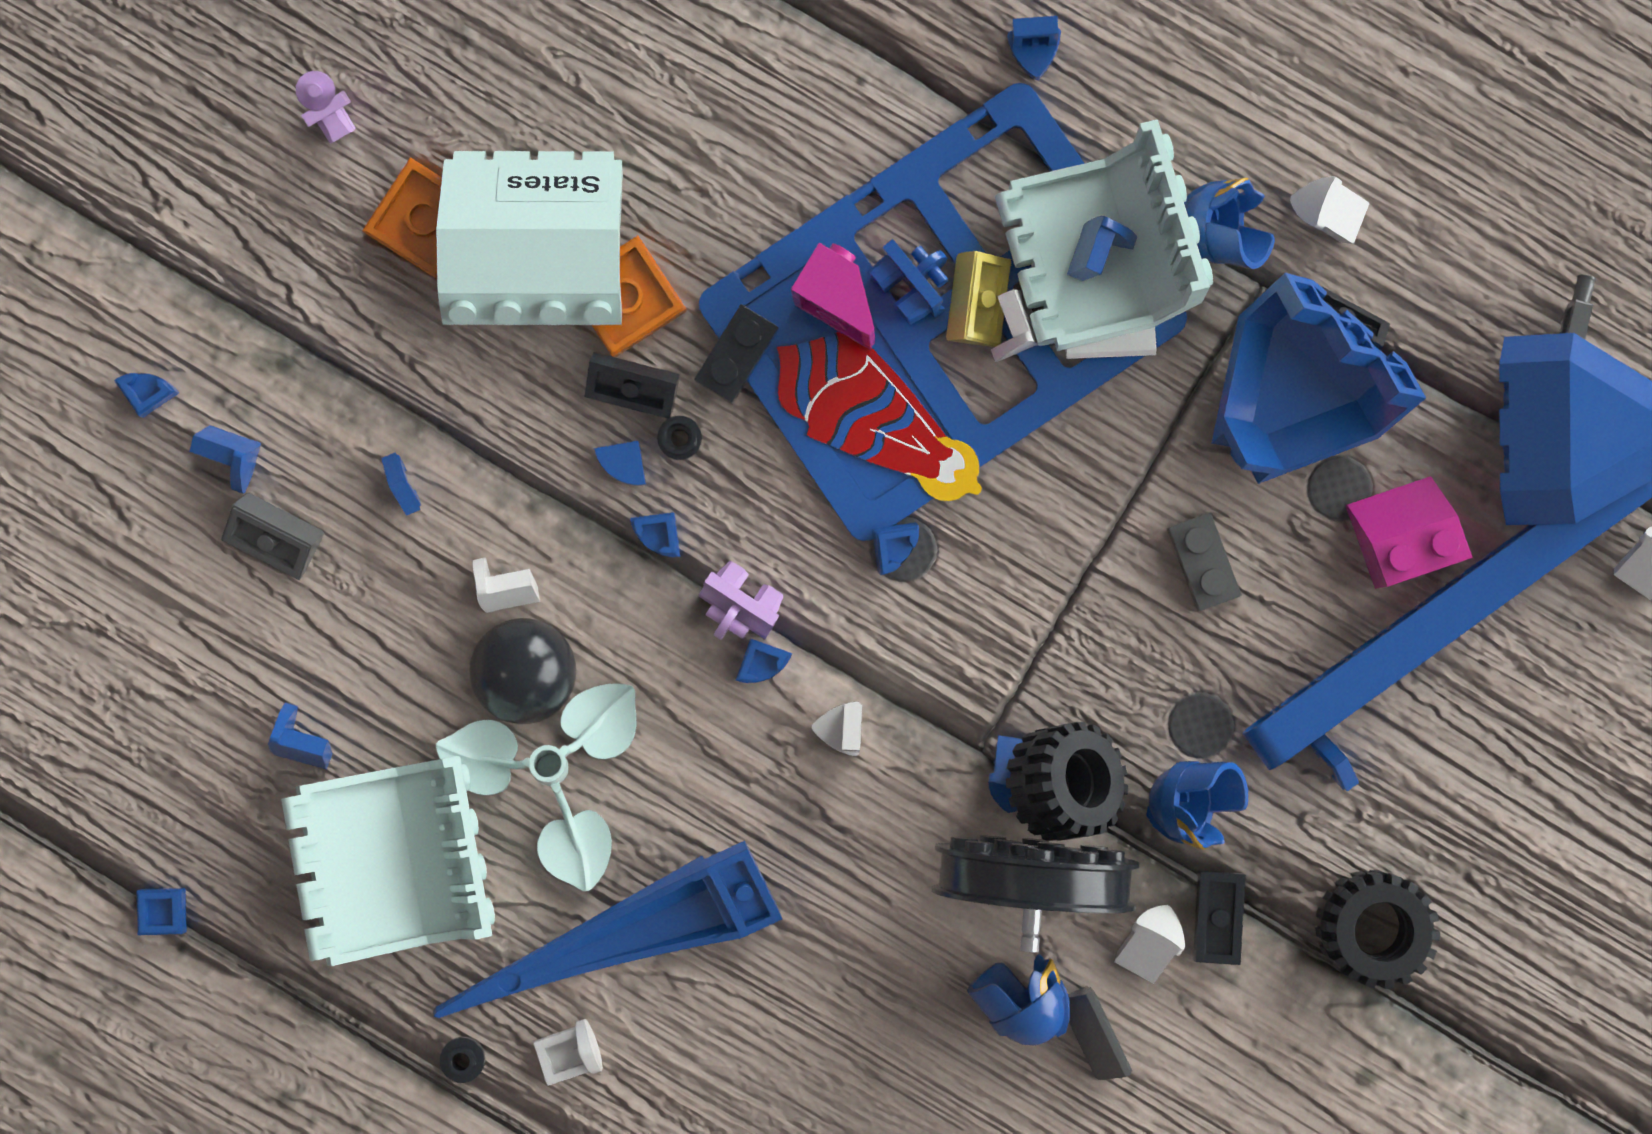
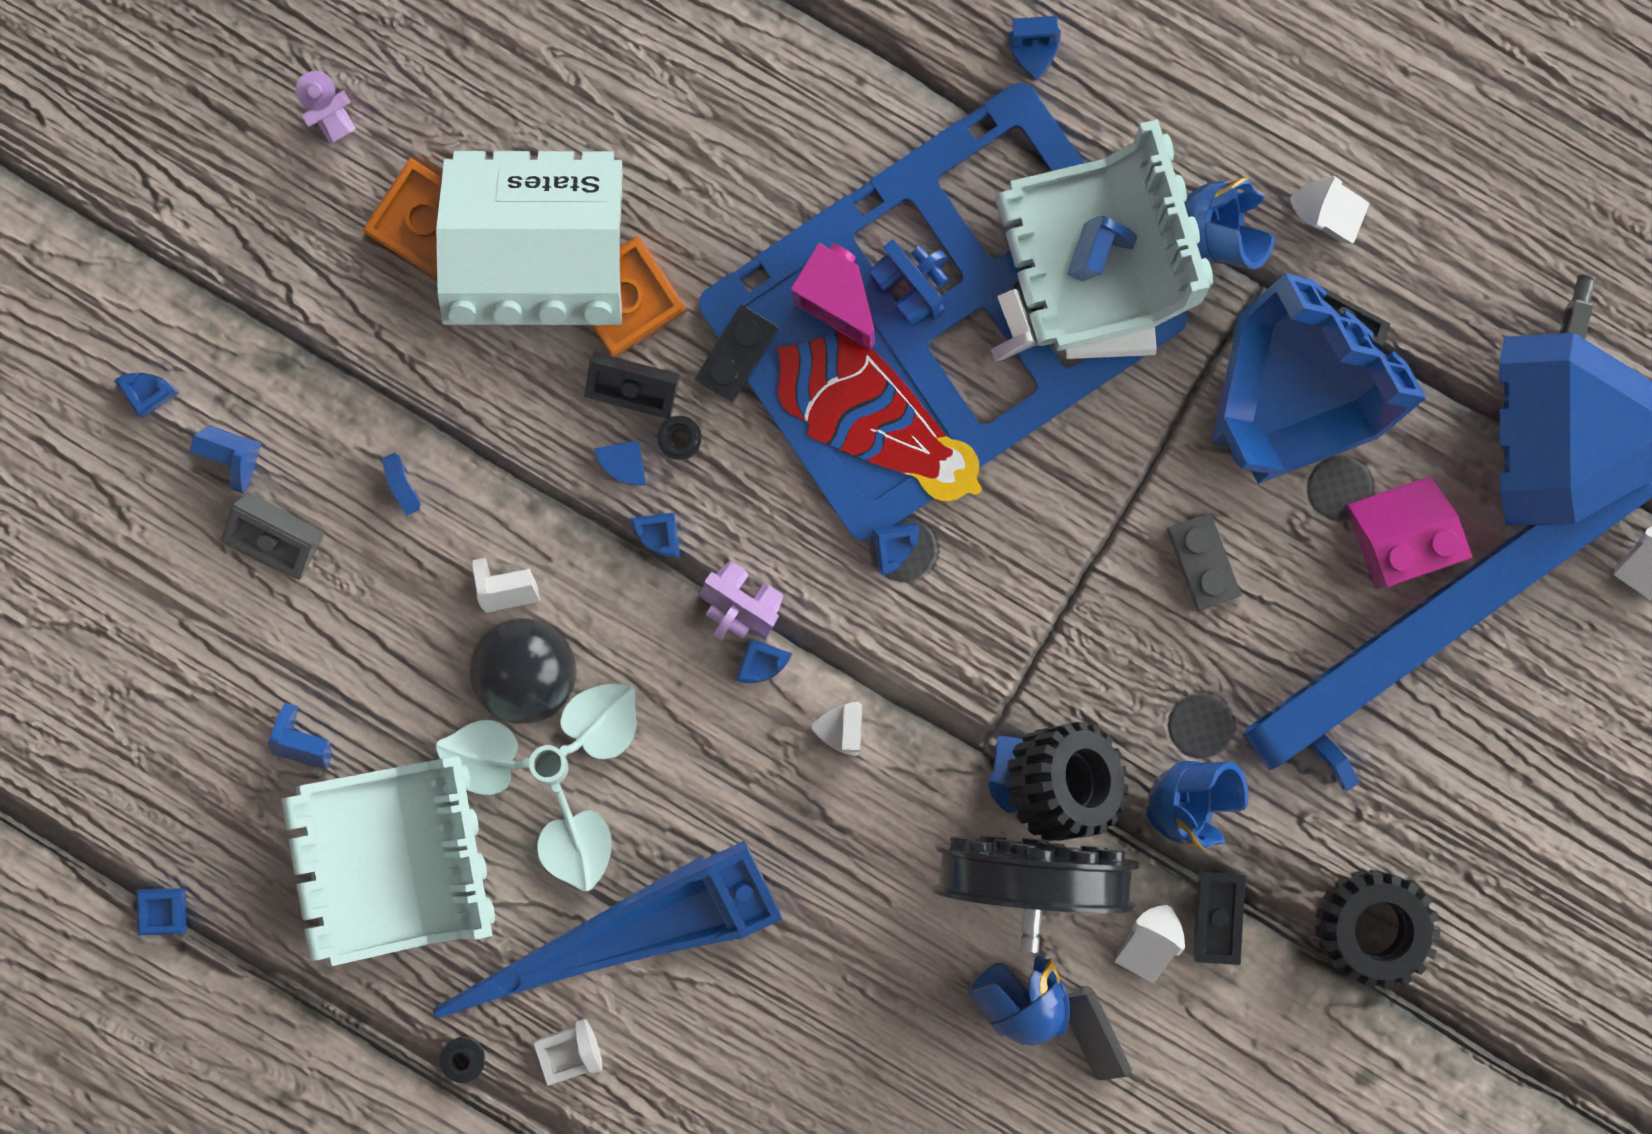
light yellow slope [946,251,1011,347] -> none

